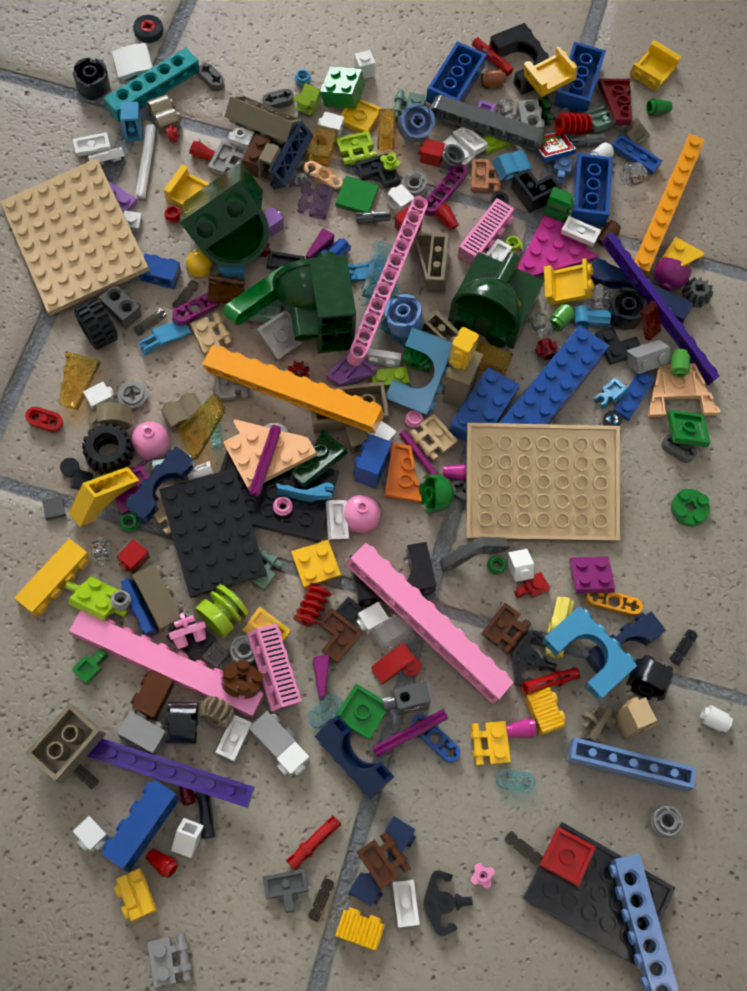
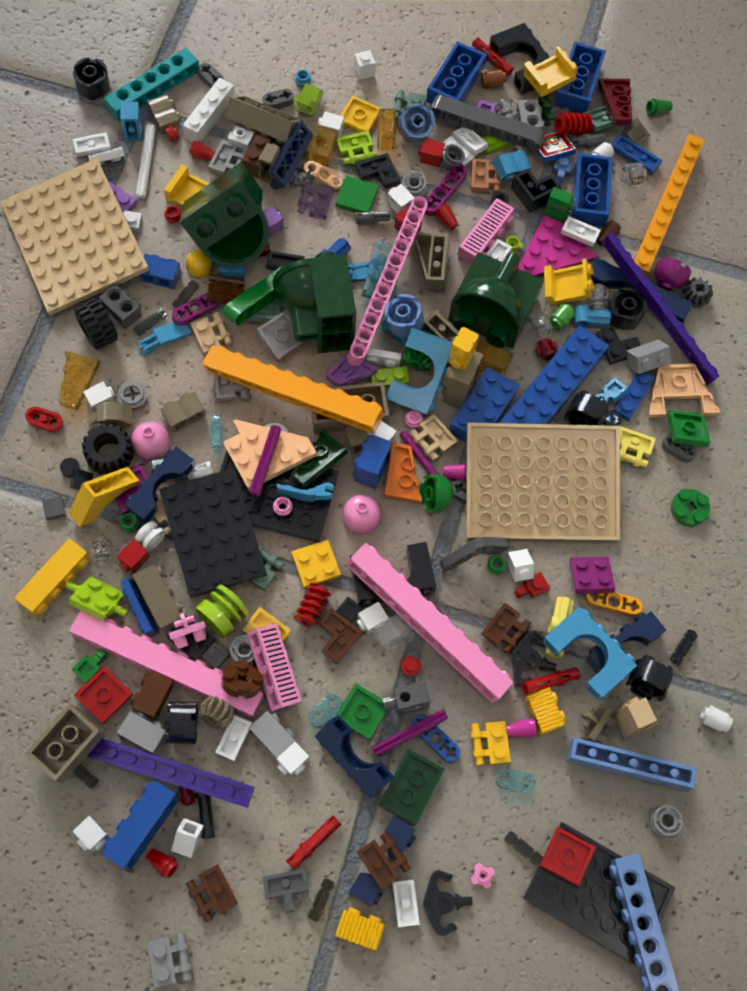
light grey plate [110,590,131,610] -> none
white slope [112,43,153,82] -> none
yellow brick [114,868,157,922] -> none
black bush [133,14,163,43] -> none
clear yellow wing [176,394,227,460] -> none
dark red gear [288,361,309,378] -> none
magenta slope [306,229,335,259] -> none
magenta slope [313,655,330,701] -> none
green brick [320,66,365,109] -> none
white plate [326,500,349,540] -> none
red slope [371,643,415,685] -> none
lime plate [380,152,400,171] -> none
yellow panel [629,40,682,92] -> none
clear red plate [640,301,662,341] -> none
yellow wing [660,237,705,267] -> none
bright green brick [671,349,690,378] -> none
none -> red plate [74,666,133,725]
none -> white wheel [134,521,166,552]
none -> white brick [183,78,235,142]
none -> reddish brown plate [186,864,239,923]
none -> dark green plate [378,749,444,826]
none -> black brick [564,391,608,426]
none -> light yellow plate [620,426,656,468]

